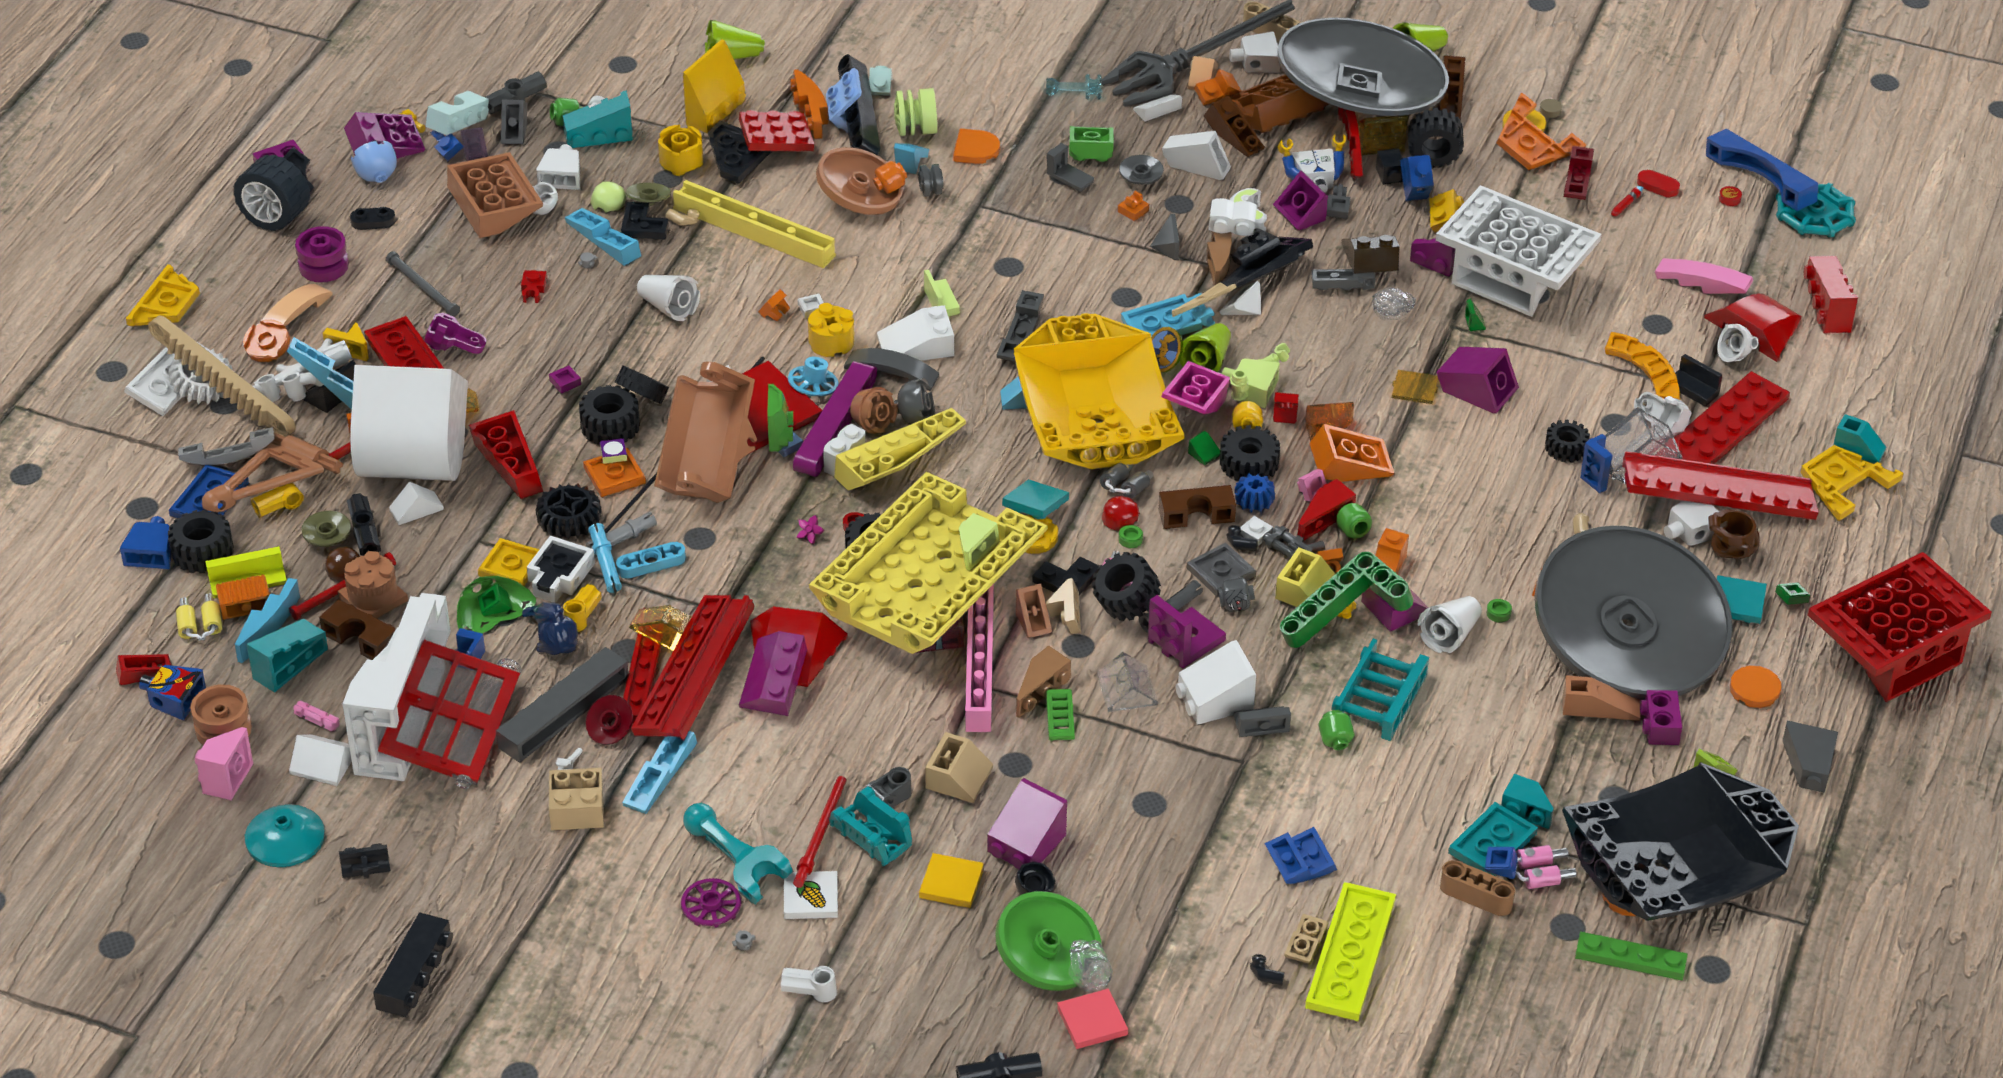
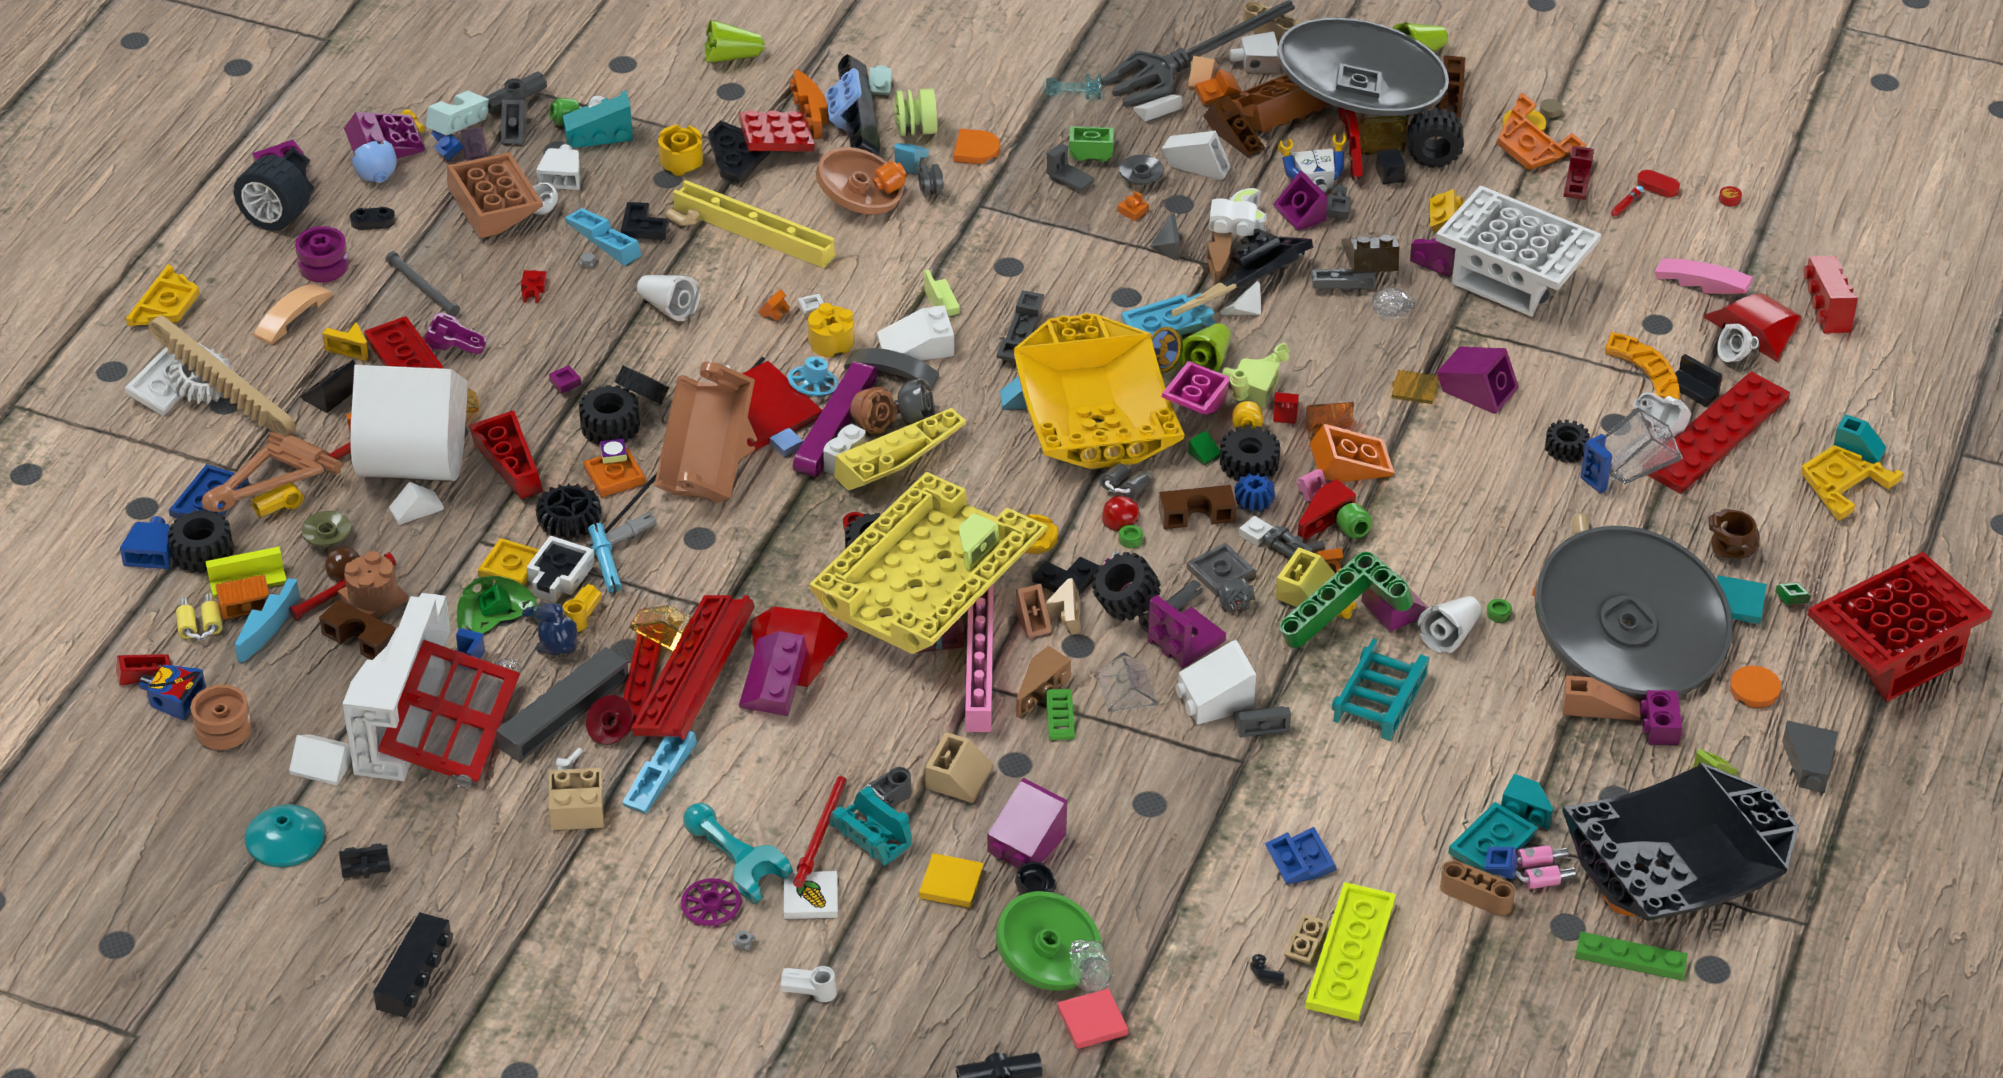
light grey slope [178,427,275,465] -> none
bright pink slope [195,727,253,800] -> none
tile [243,320,290,362] -> none
teal wedge [247,619,328,692] -> none
white plant [253,338,352,402] -> none
medium azure slope [287,337,354,410] -> none
bright pink axle [293,701,340,731] -> none
black piece [347,493,381,556] -> none
yellowish green hair [591,181,627,213] -> none
medium azure beam [616,542,686,579] -> none
olive dish [626,183,671,206] -> none
yellow slope [683,39,746,133] -> none
bright green slope [768,384,793,452] -> none
dark pink plant [796,515,825,544] -> none
teal tile [1002,479,1069,519] -> none
black arm [1226,525,1258,551] -> none
bright green head [1318,710,1355,750] -> none
orange arch [1375,528,1409,574] -> none
blue torso [1400,155,1434,201] -> none
green slope [1465,299,1486,331] -> none
red plate [1622,451,1819,520] -> none
white torso [1664,501,1726,546] -> none
blue arch [1706,128,1818,211] -> none
teal plate [1776,183,1856,238] -> none

